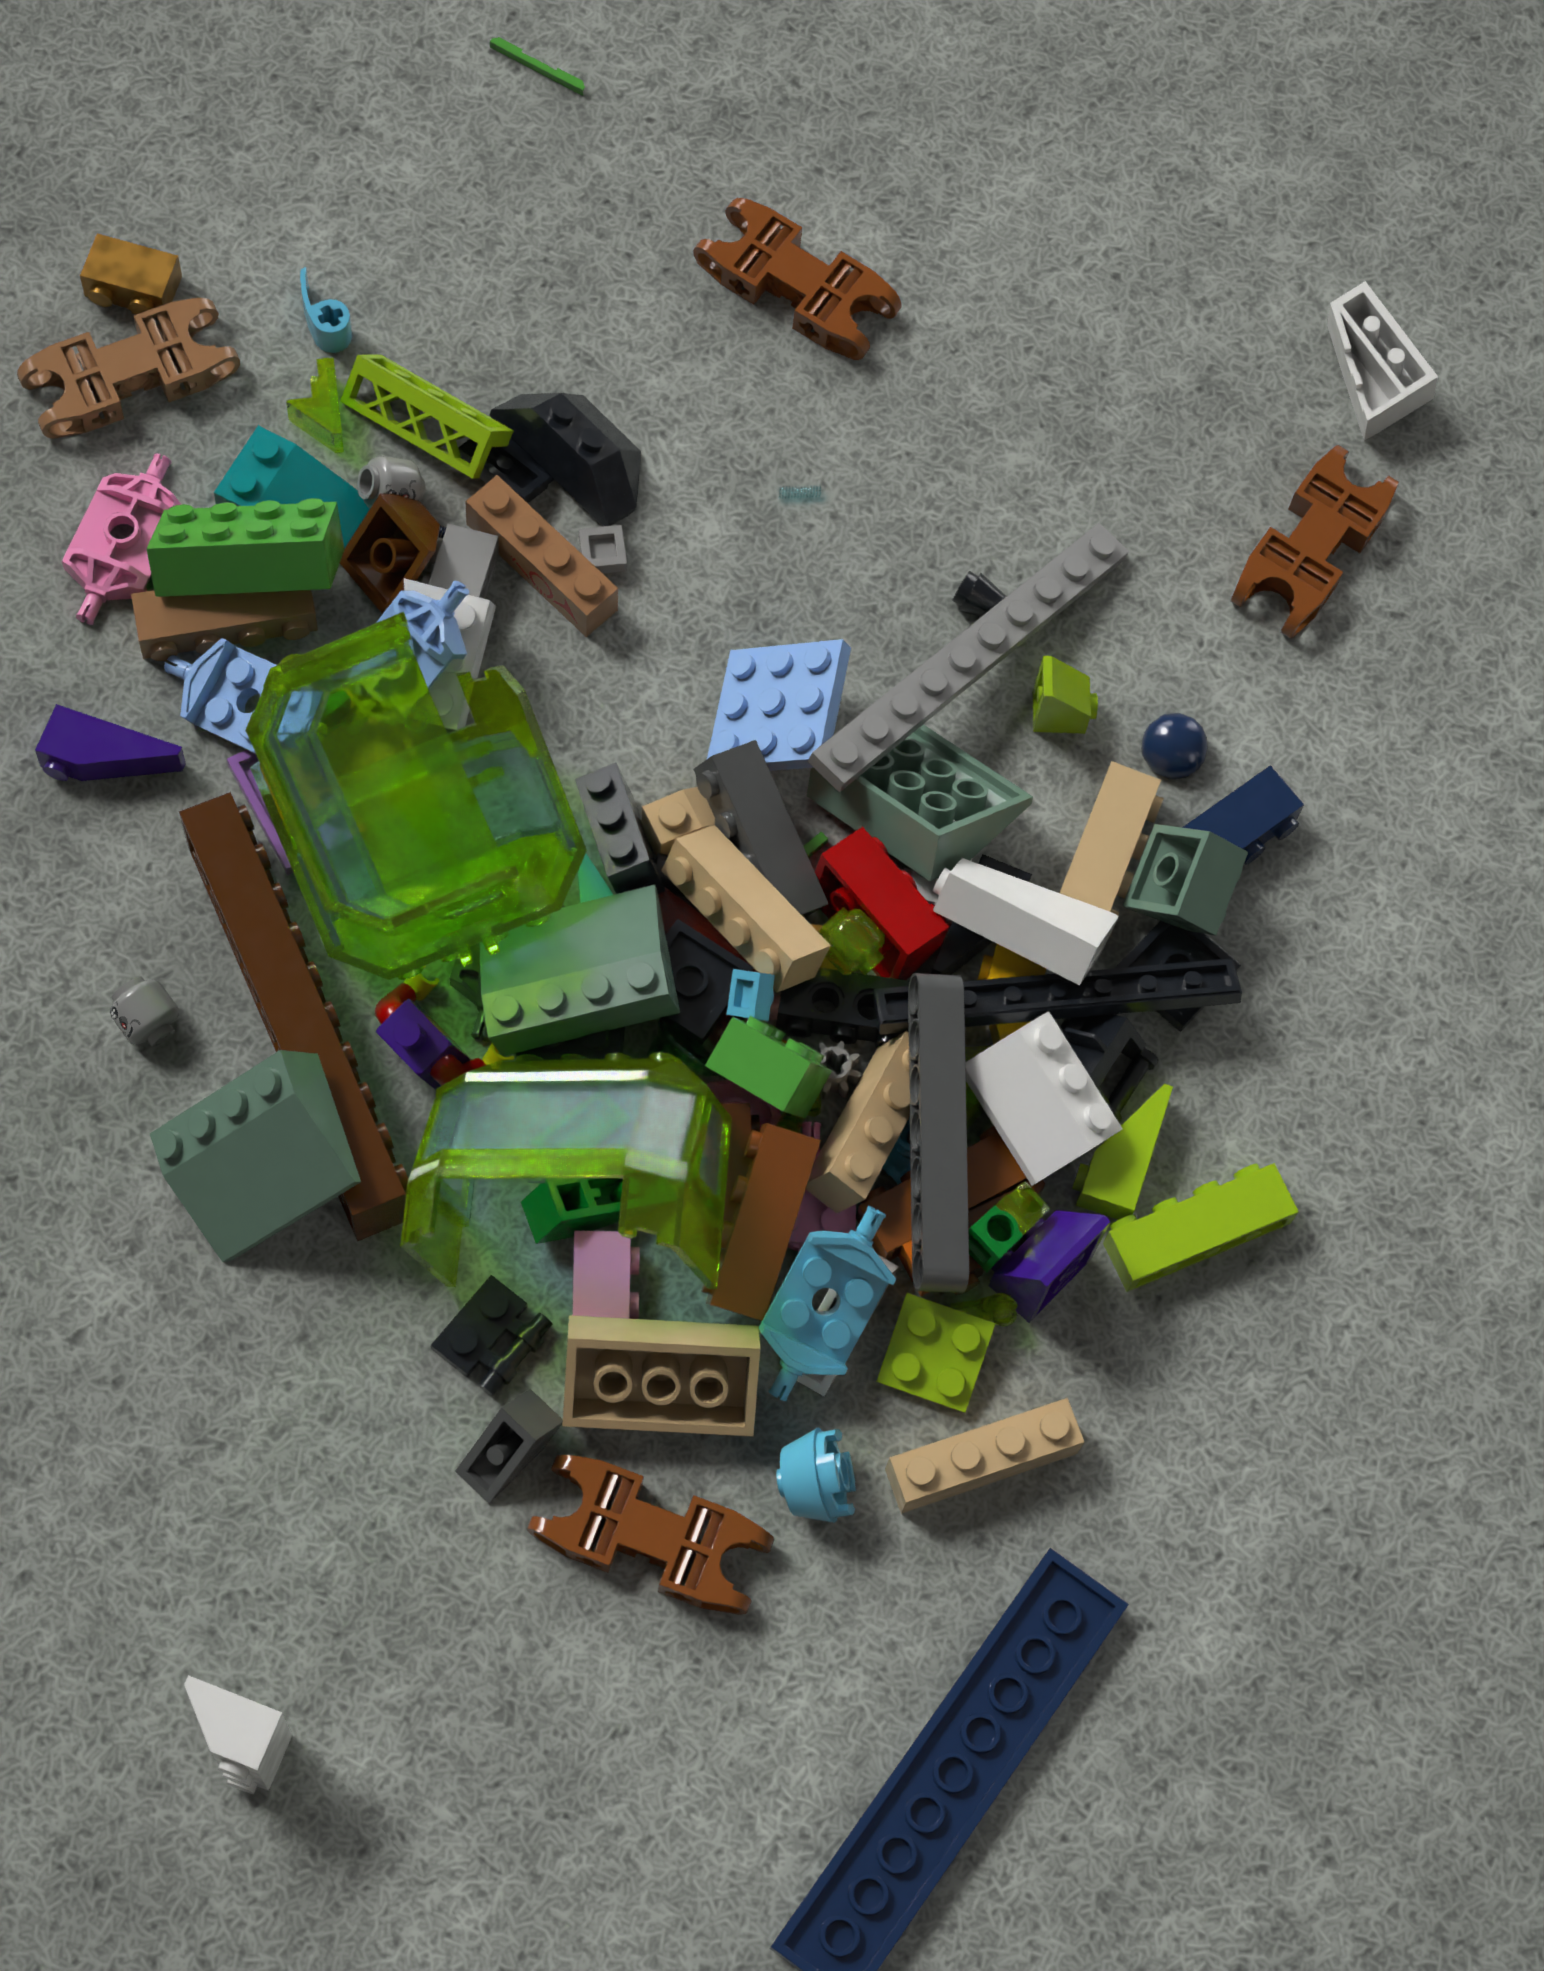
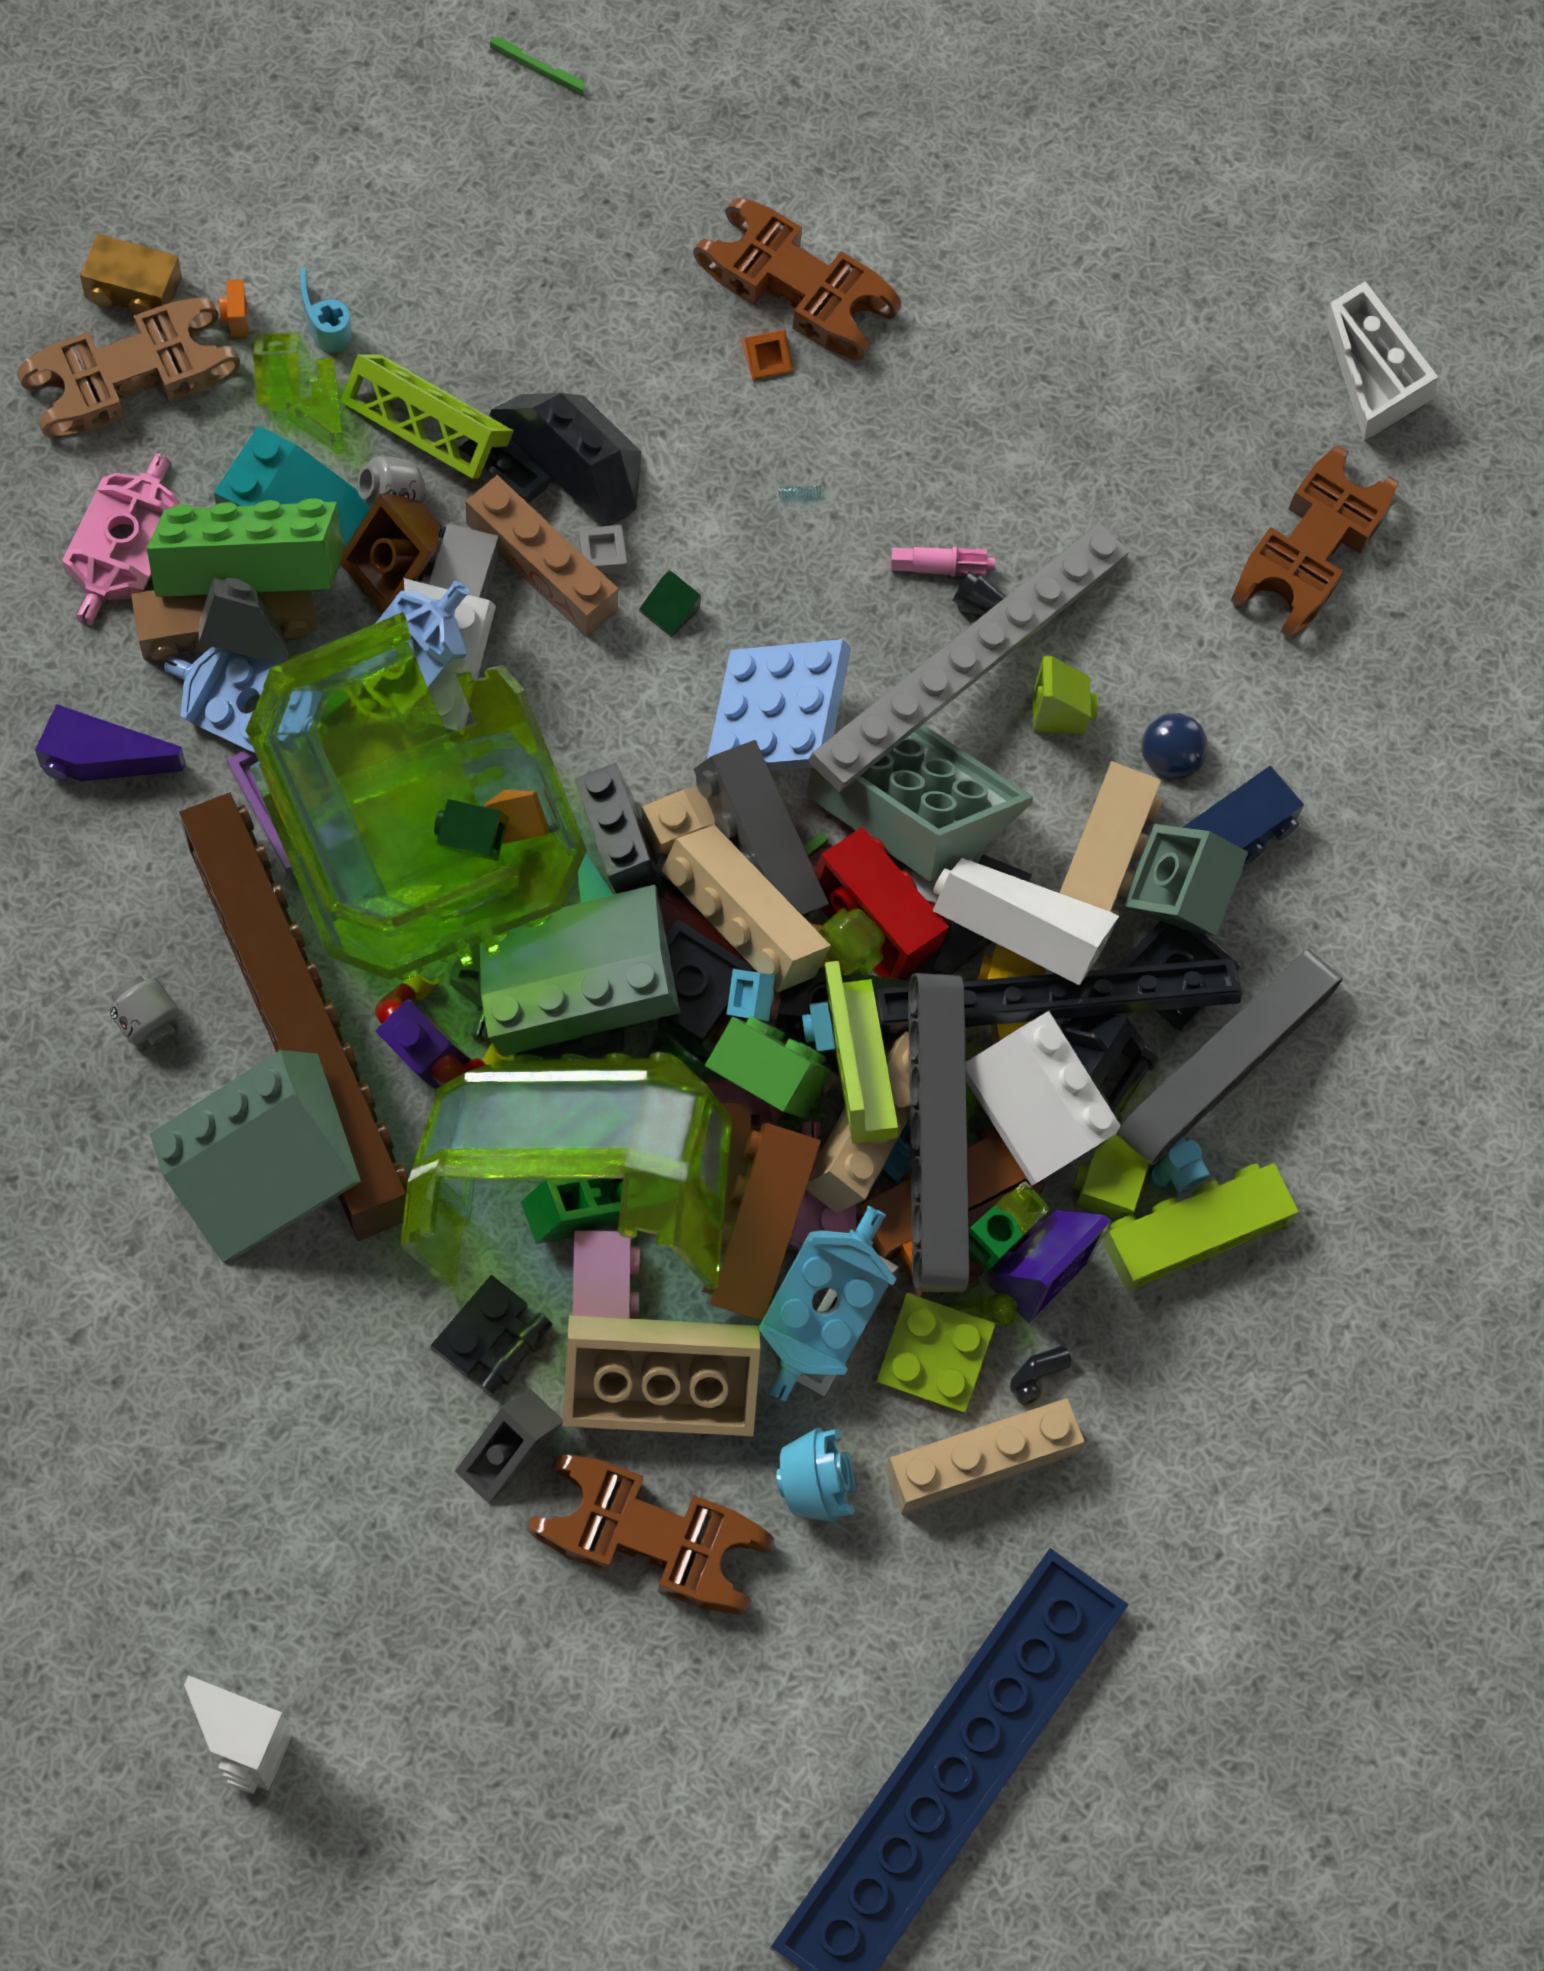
none -> dark grey slope [198,577,288,667]
none -> orange plate [219,280,248,338]
none -> clear neon green slope [253,332,301,411]
none -> dark green brick [434,799,509,862]
none -> orange slope [484,790,550,843]
none -> dark green slope [639,570,701,638]
none -> orange slope [740,330,793,380]
none -> medium azure plate [802,1001,835,1051]
none -> lime fence [825,961,898,1144]
none -> bright pink piece [891,547,995,577]
none -> black arm [1010,1346,1072,1405]
none -> dark grey beam [1117,949,1343,1165]
none -> medium azure plate [1149,1137,1210,1193]

